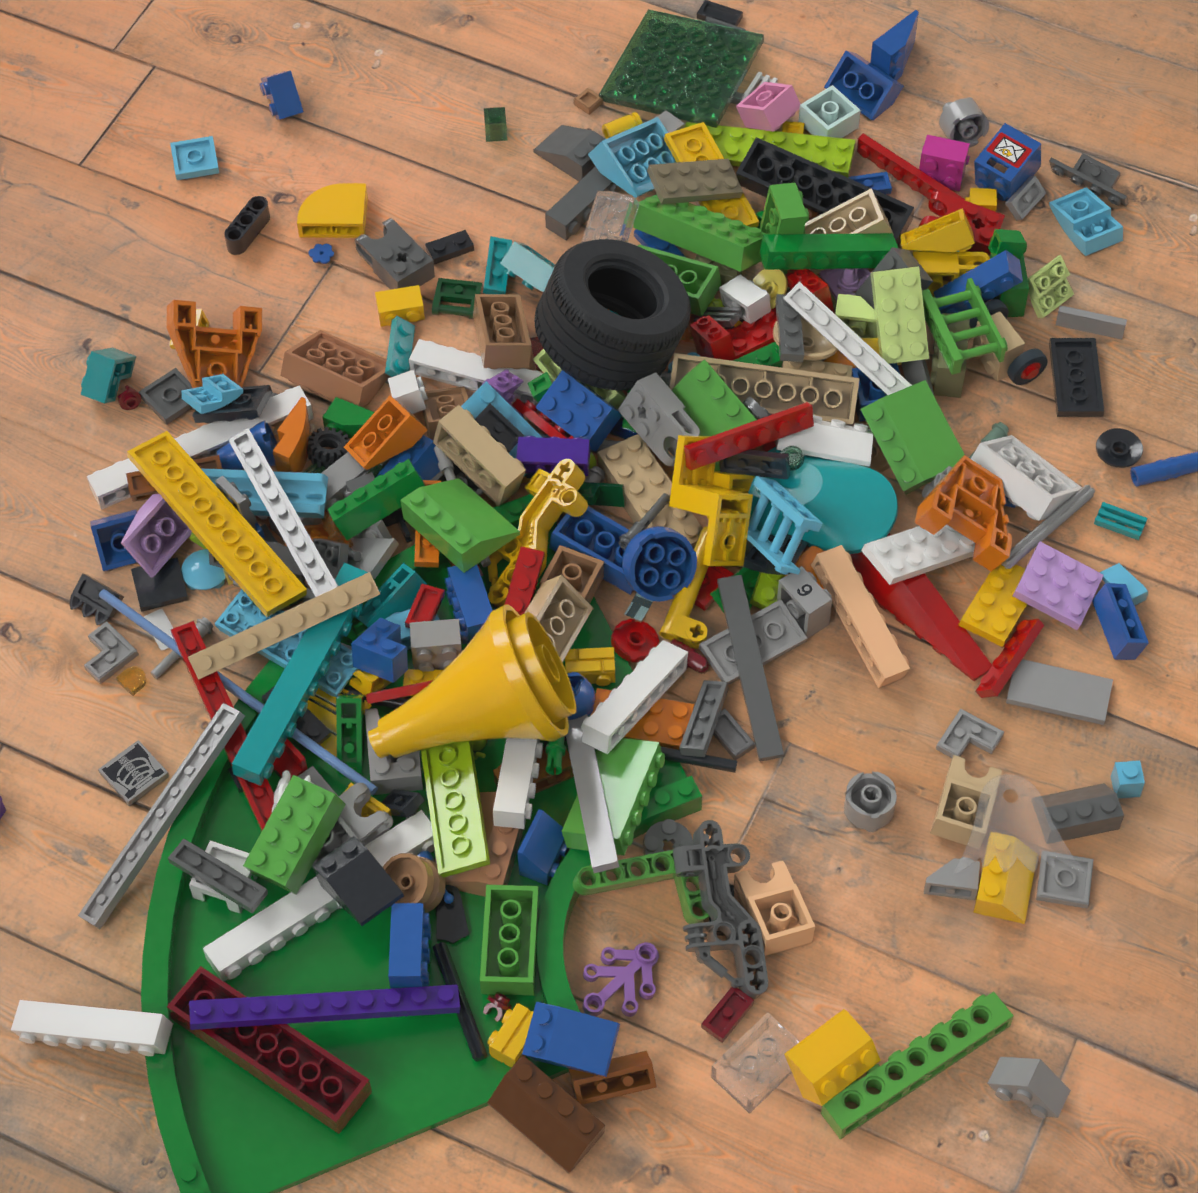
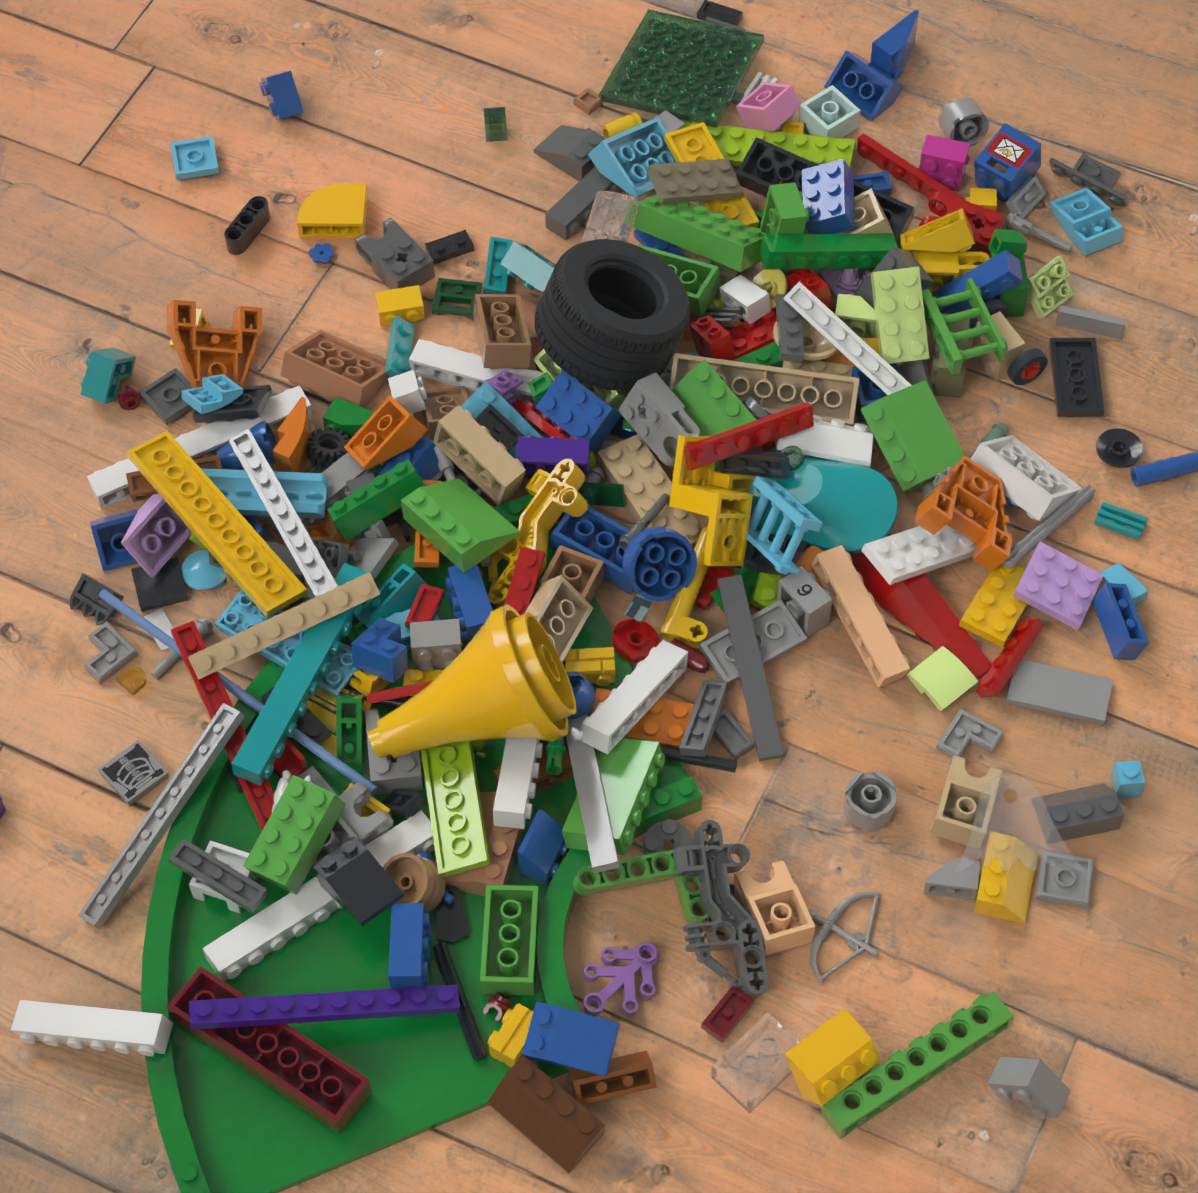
dark grey plate [215,476,257,532] -> none
none -> brick [802,159,855,234]
none -> light grey piece [808,892,881,983]
none -> yellowish green slope [906,646,978,711]
none -> light grey pin [1005,212,1073,253]

